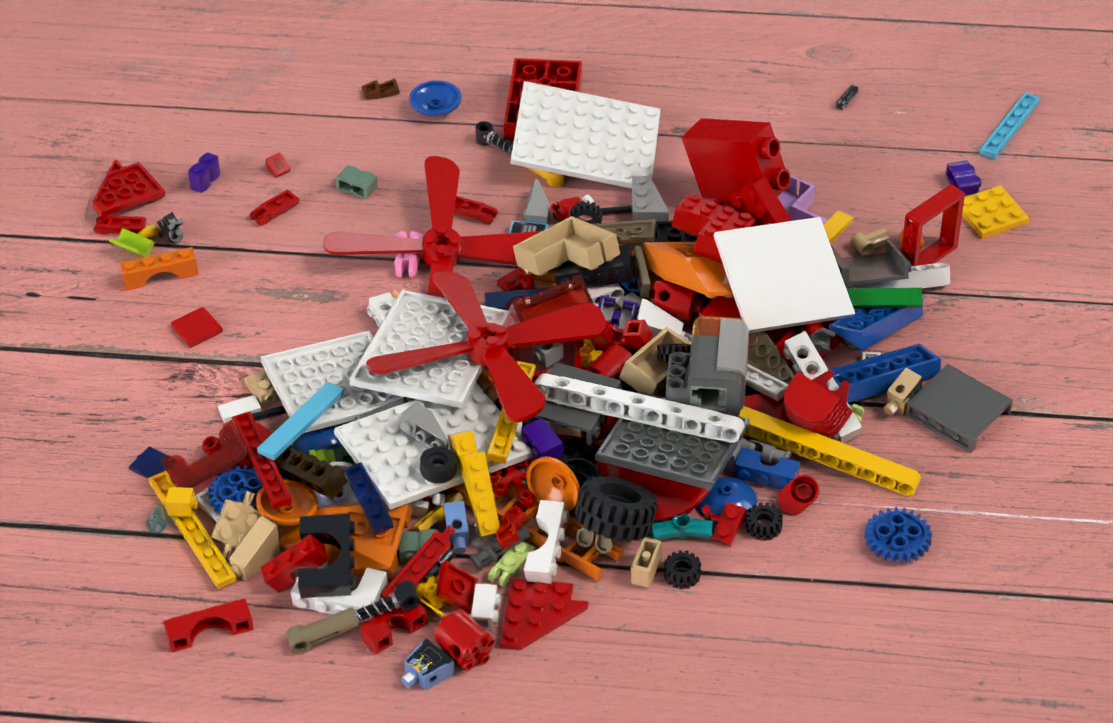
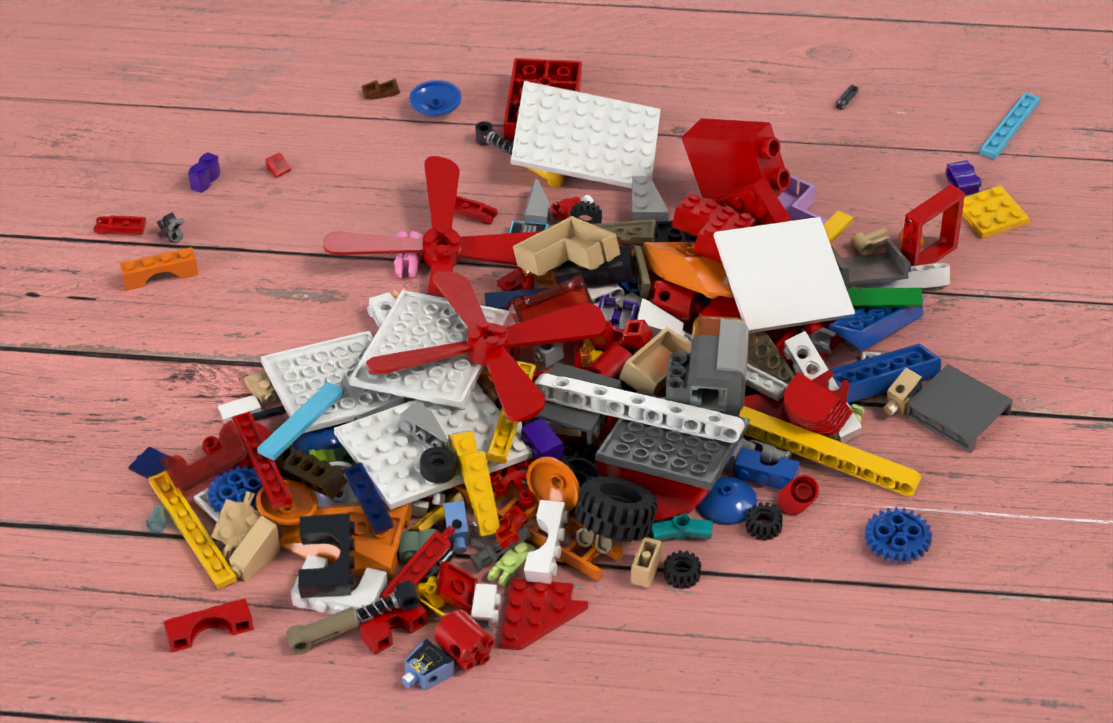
red wing [93,159,165,217] -> none
lime panel [109,228,155,257] -> none
yellow arm [138,225,159,238] -> none
yellow brick [165,487,198,517] -> none
red tile [171,307,223,348] -> none
red hinge [249,189,299,226] -> none
red arch [260,534,329,593] -> none
sand green brick [336,166,378,199] -> none
black piece [600,205,632,215] -> none
black tyre [657,344,691,362] -> none
red plate [702,502,747,547] -> none

